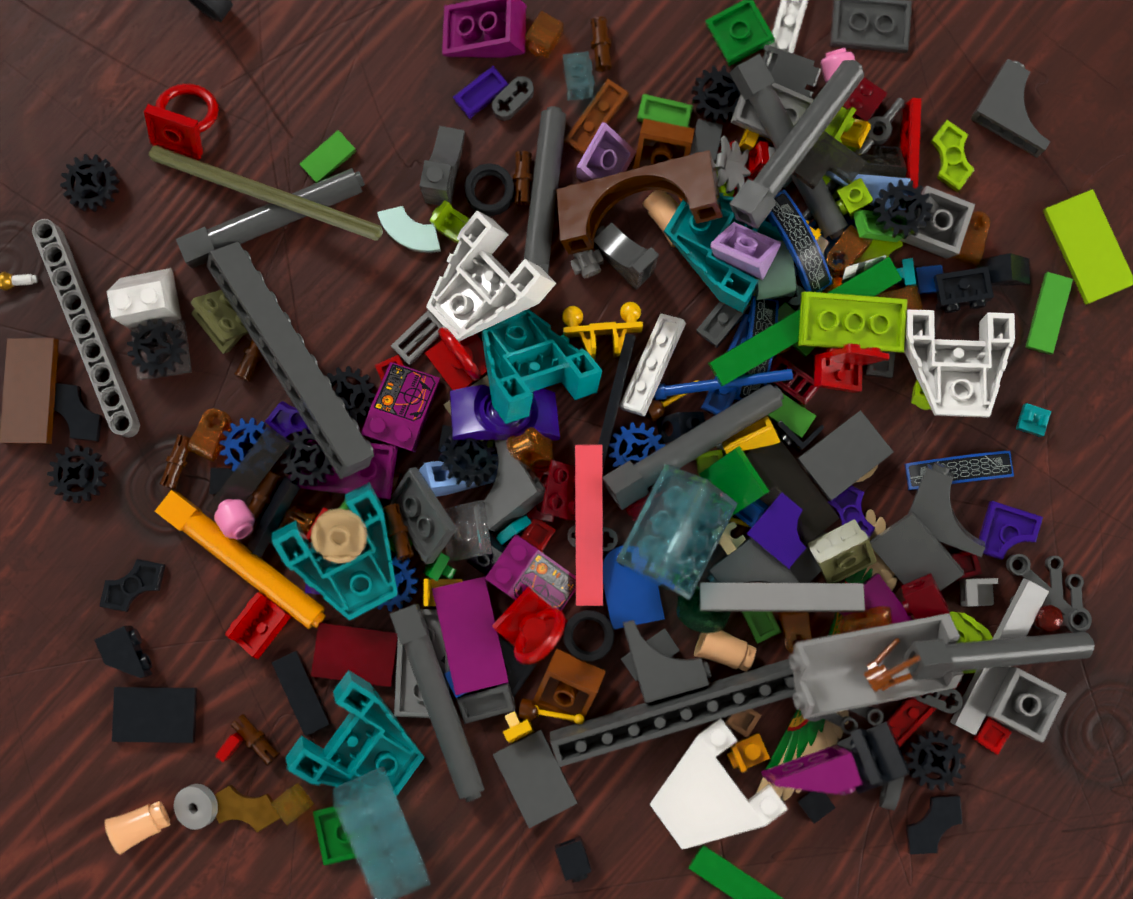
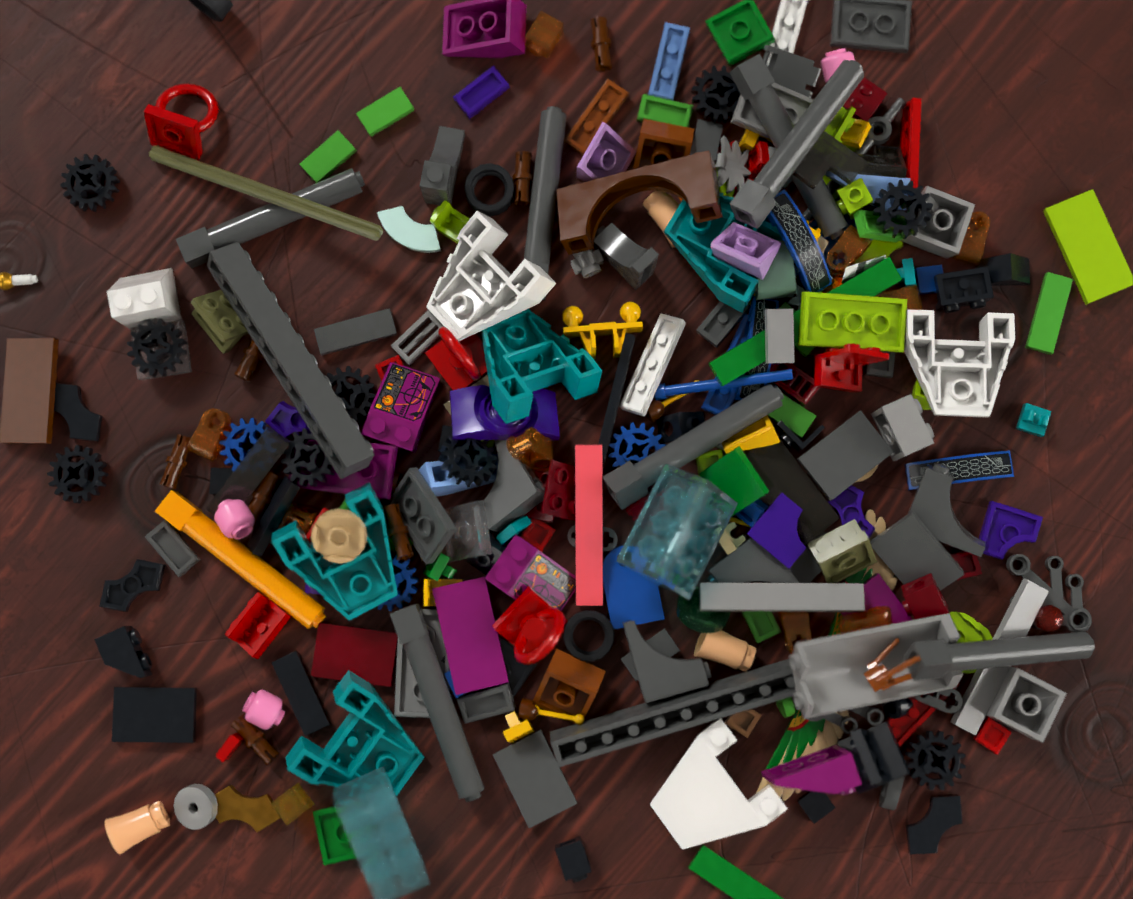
light grey beam [32,219,140,438] -> none
dark grey beam [492,76,534,121] -> none
clear light blue head [563,51,595,100] -> none
light orange bracket [727,733,770,773] -> none
lime tile [930,120,974,193] -> none
light grey panel [959,578,998,606] -> none
dark grey arch [970,59,1051,158] -> none
none -> dark grey tile [145,519,201,577]
none -> bright pink head [242,690,285,730]
none -> dark grey tile [314,308,398,355]
none -> bright green tile [356,87,415,137]
none -> medium blue tile [648,22,690,101]
none -> light grey tile [765,309,794,364]
none -> bright green tile [775,697,795,718]
none -> light grey slope [871,394,934,461]
none -> black tile [882,698,913,719]

